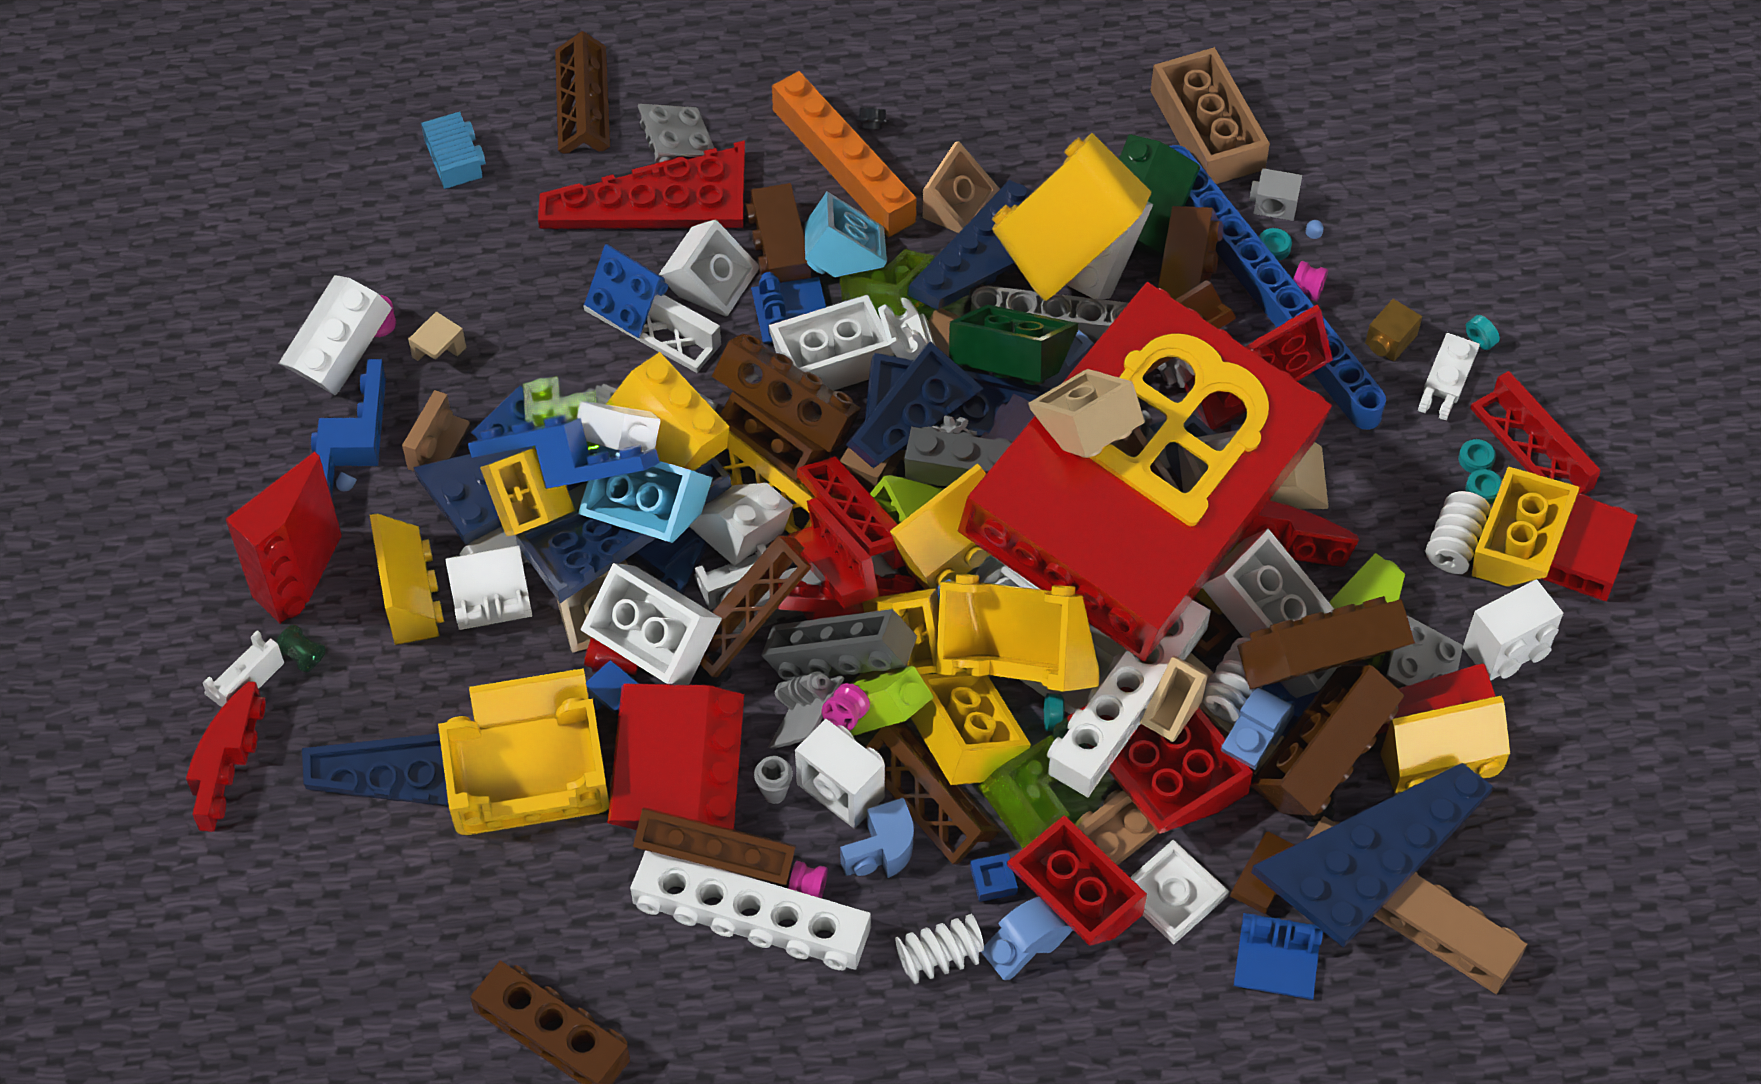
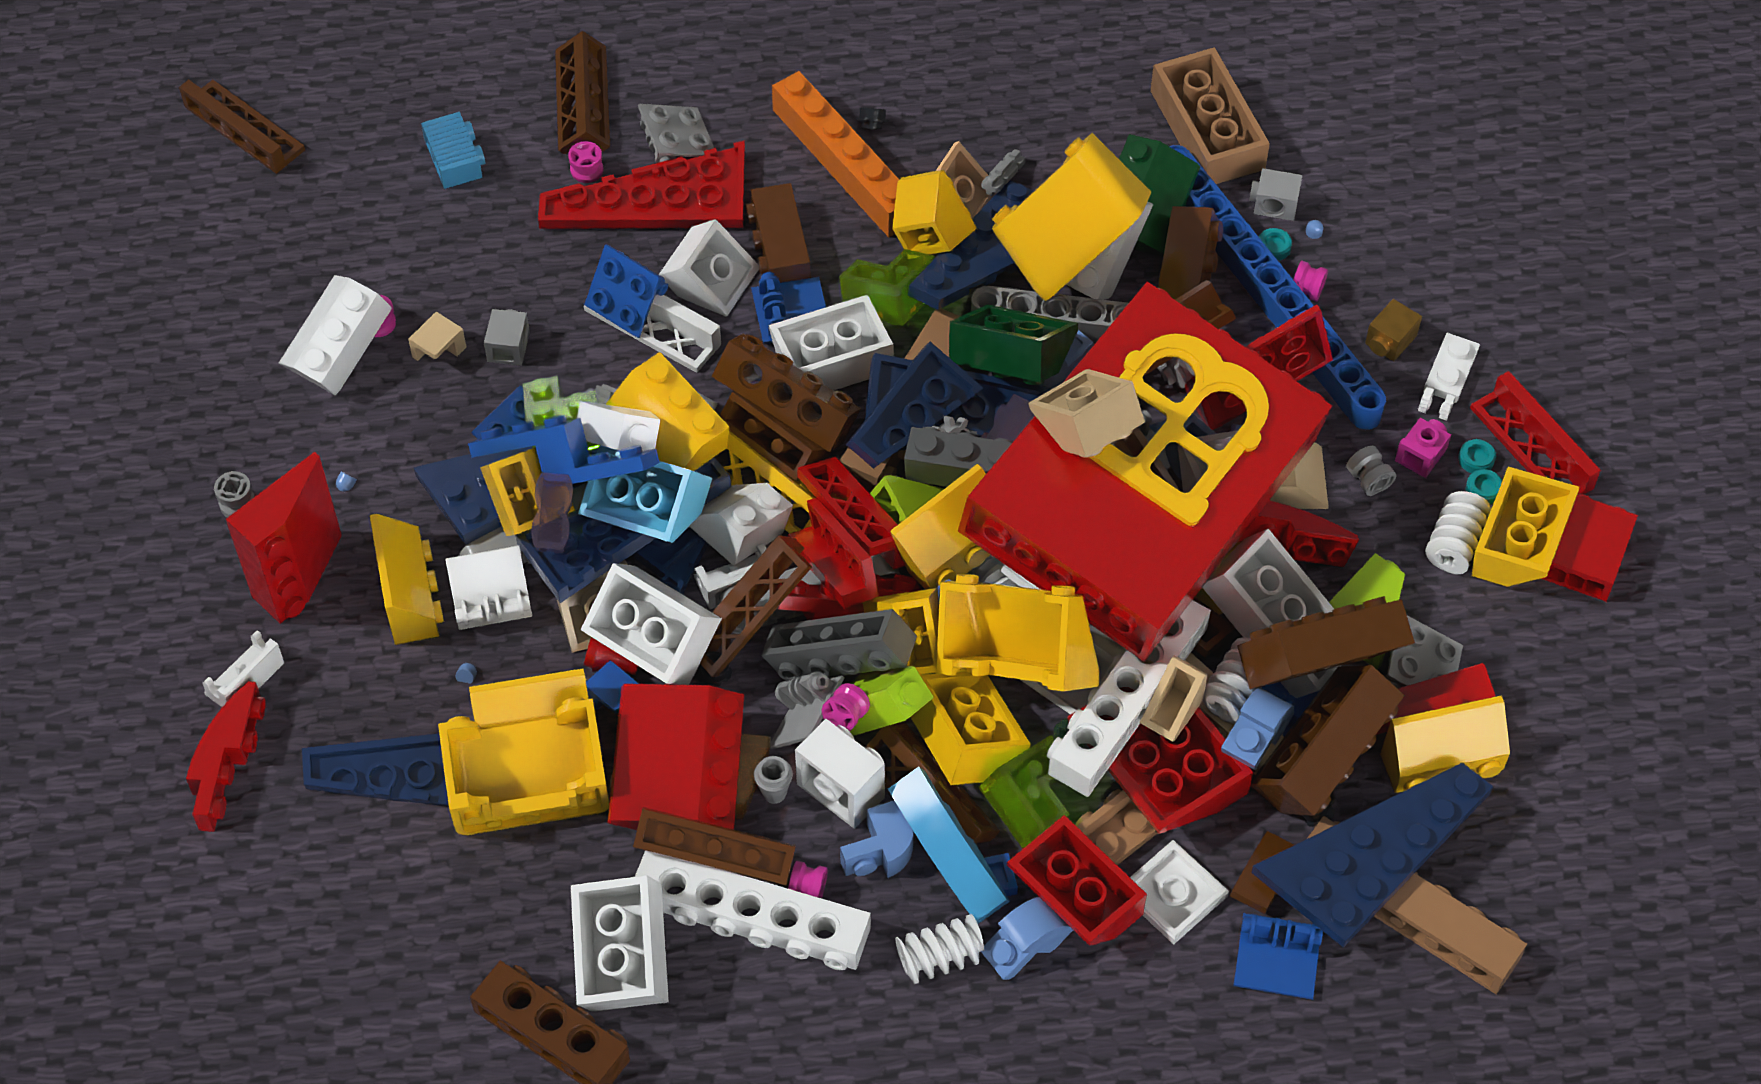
clear green bush [276,625,326,672] -> none
blue bracket [311,359,386,498] -> none
medium nougat bracket [402,390,470,471] -> none
medium azure slope [805,191,887,277] -> none
white hinge [878,298,936,360] -> none
teal tile [1044,693,1065,732] -> none
white brick [1463,579,1563,681] -> none
teal tile [1466,315,1500,350] -> none
none -> reddish brown fence [179,79,305,174]
none -> light grey wheel [214,471,255,518]
none -> medium blue piece [455,663,477,684]
none -> light grey brick [484,309,530,366]
none -> brick [531,472,573,554]
none -> dark pink wheel [568,141,603,183]
none -> white brick [571,875,669,1011]
none -> clear orange slope [735,734,771,819]
none -> dark azure slope [888,767,1010,924]
none -> yellow slope [892,170,977,257]
none -> light grey axle [981,149,1025,196]
none -> light grey wheel [1346,446,1396,496]
none -> dark pink brick [1395,418,1451,478]

